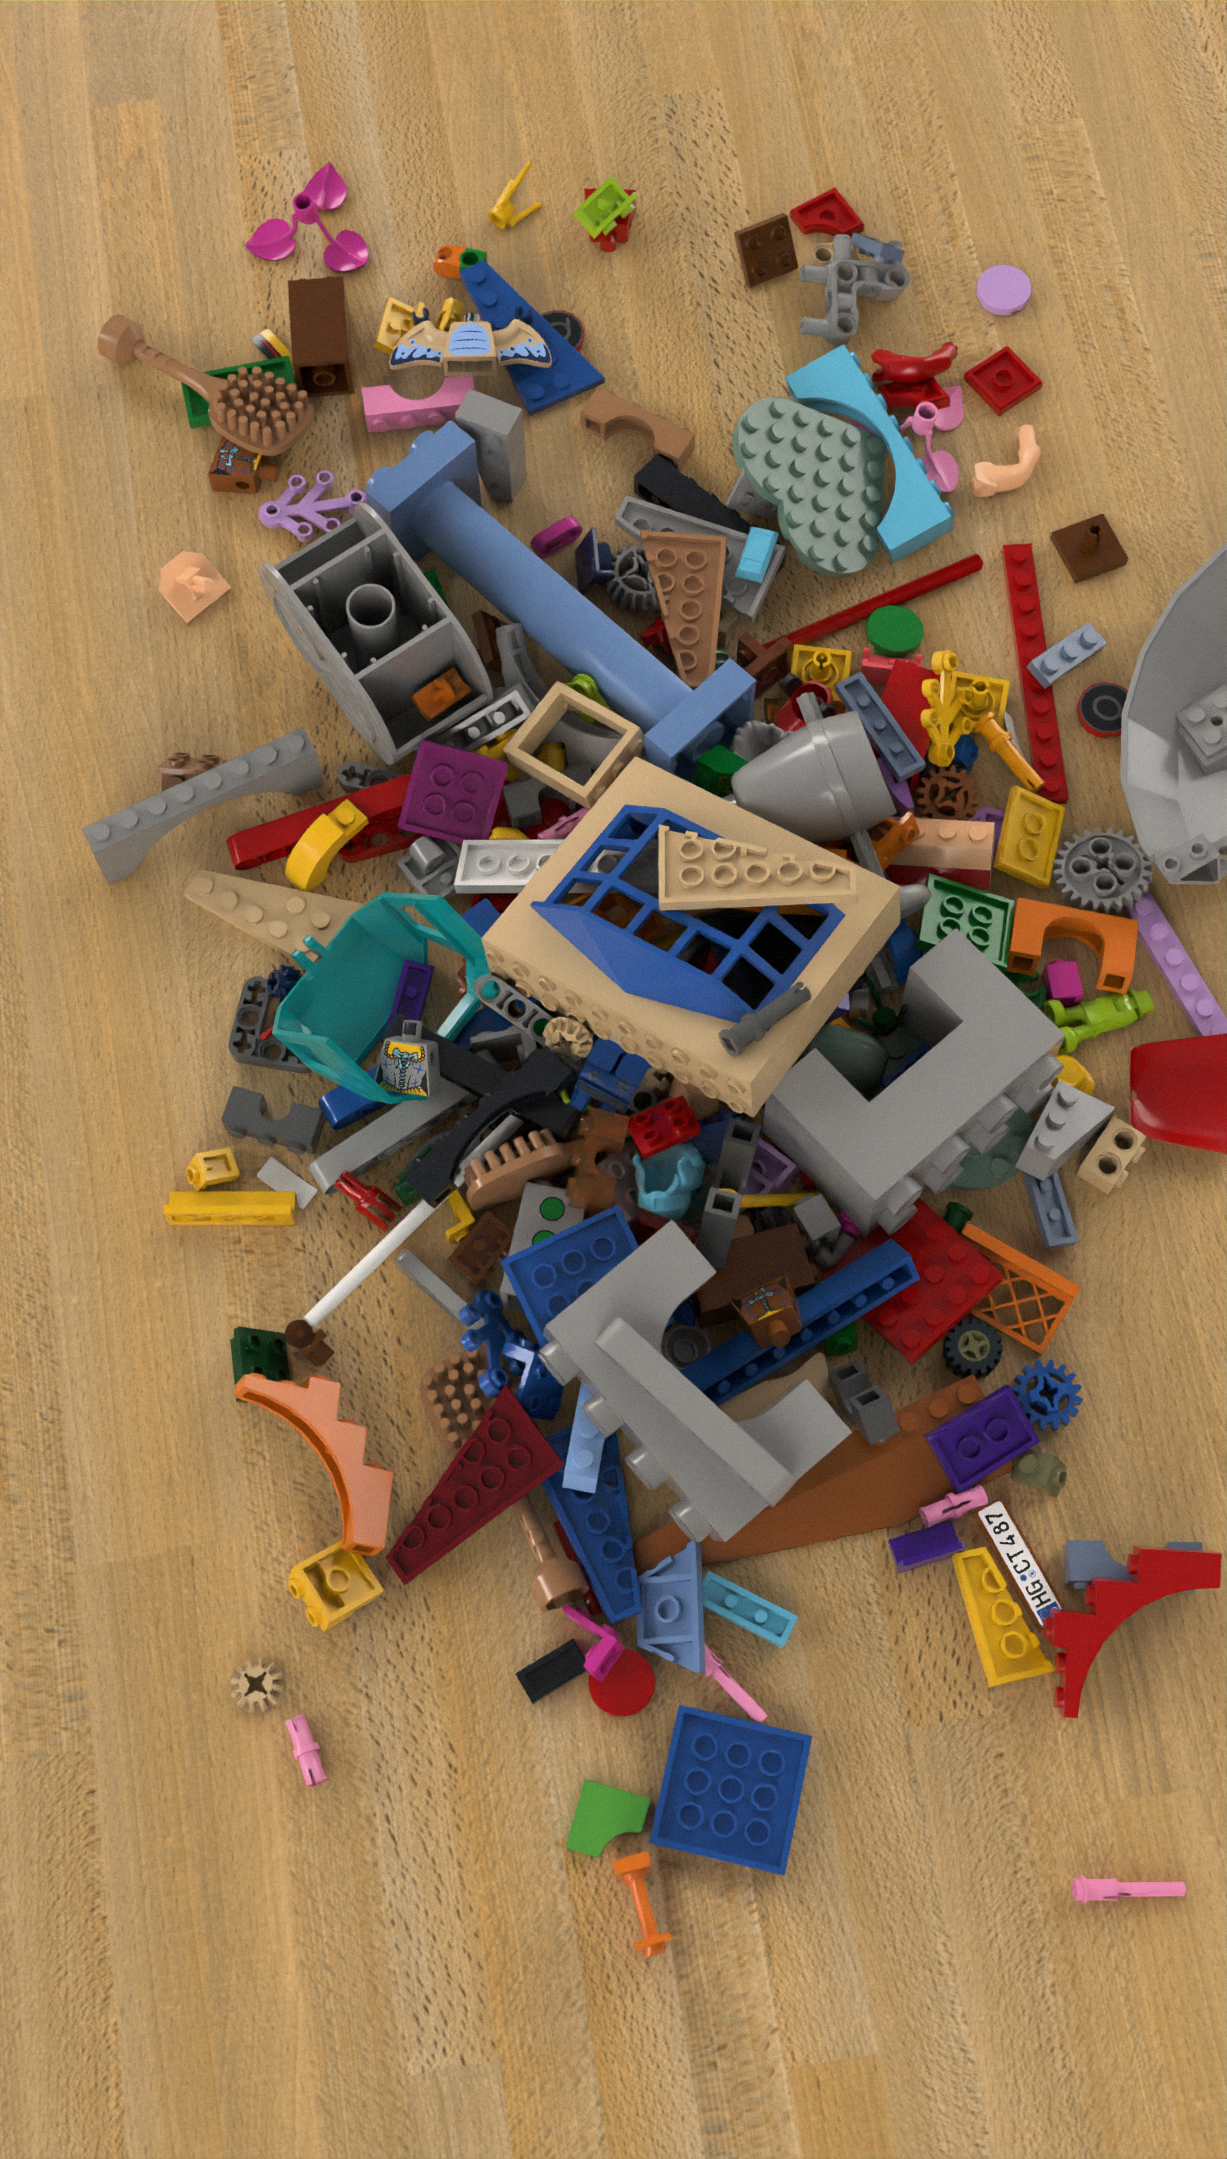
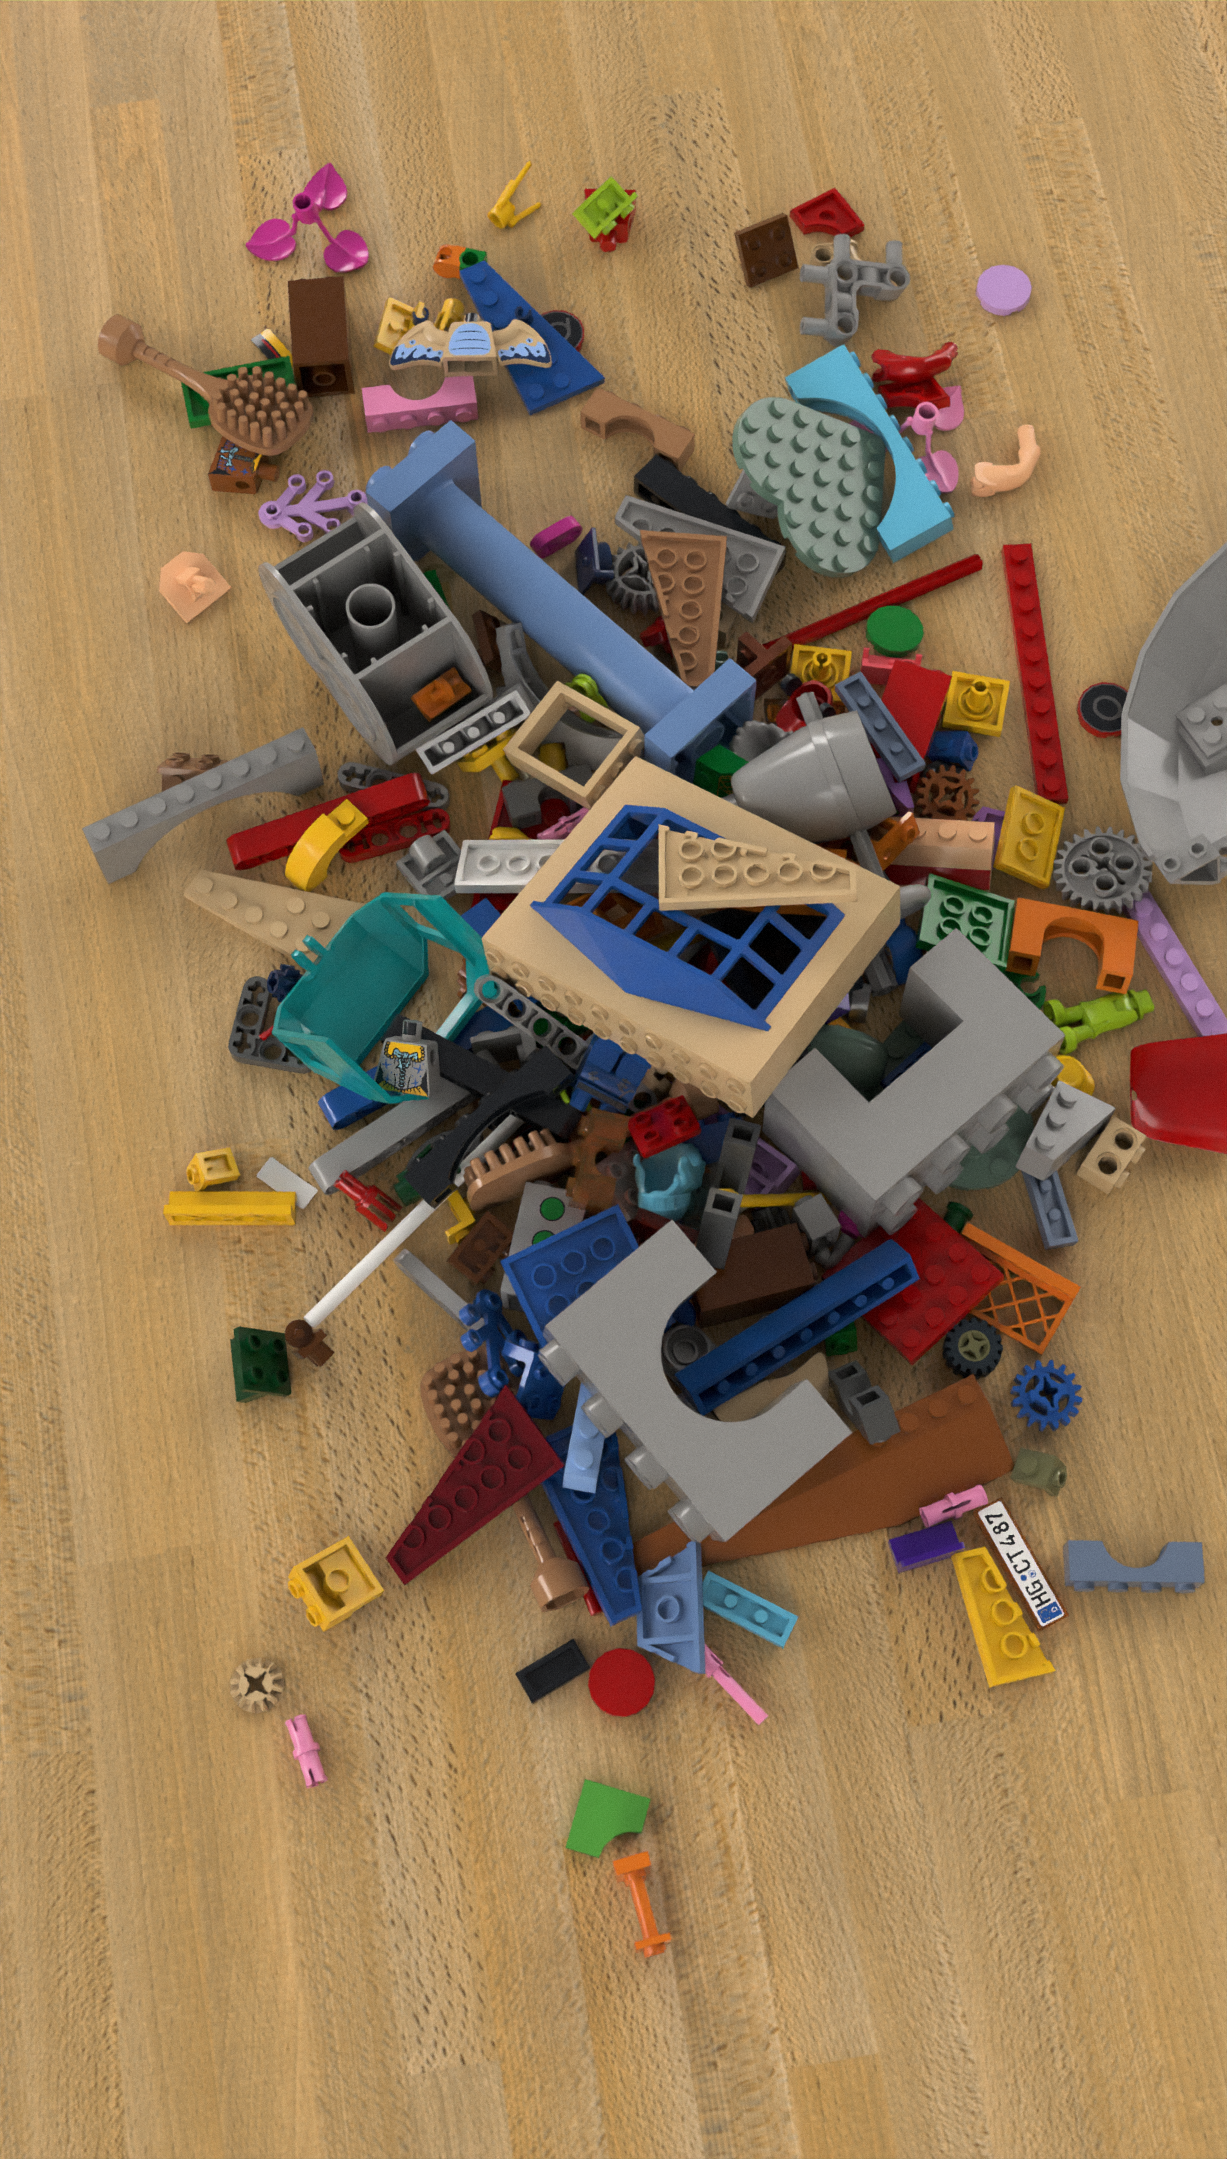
dark grey arch [221,1086,326,1155] -> none
orange arch [234,1373,393,1556] -> none
dark purple tile [381,959,435,1048] -> none
magenta plate [397,738,509,844] -> none
light grey wedge [454,389,527,502] -> none
tan gear [543,1017,593,1061] -> none
dark pink bracket [562,1604,625,1682] -> none
light grey beam [594,1317,797,1508] -> none
blue plate [649,1705,812,1876] -> none
dark grey pin [719,981,811,1057] -> none
dark orange torso [729,1274,802,1348] -> none
medium azure tile [734,527,779,583] -> none
sand blue plate [850,232,905,264] -> none
dark green plant [856,976,908,1037] -> none
yellow plant [921,650,973,767] -> none
dark purple tile [924,1384,1041,1494] -> none
red tile [964,345,1043,416] -> none
light orange pin [972,712,1045,793] -> none
white sticker [1004,711,1030,764] -> none
sand blue plate [1026,622,1107,689] -> none
dark pink brick [1041,959,1084,1008] -> none
red arch [1043,1546,1222,1718] -> none
reddish brown tile [1050,514,1129,584] -> none
bright pink pin [1072,1875,1186,1904] -> none

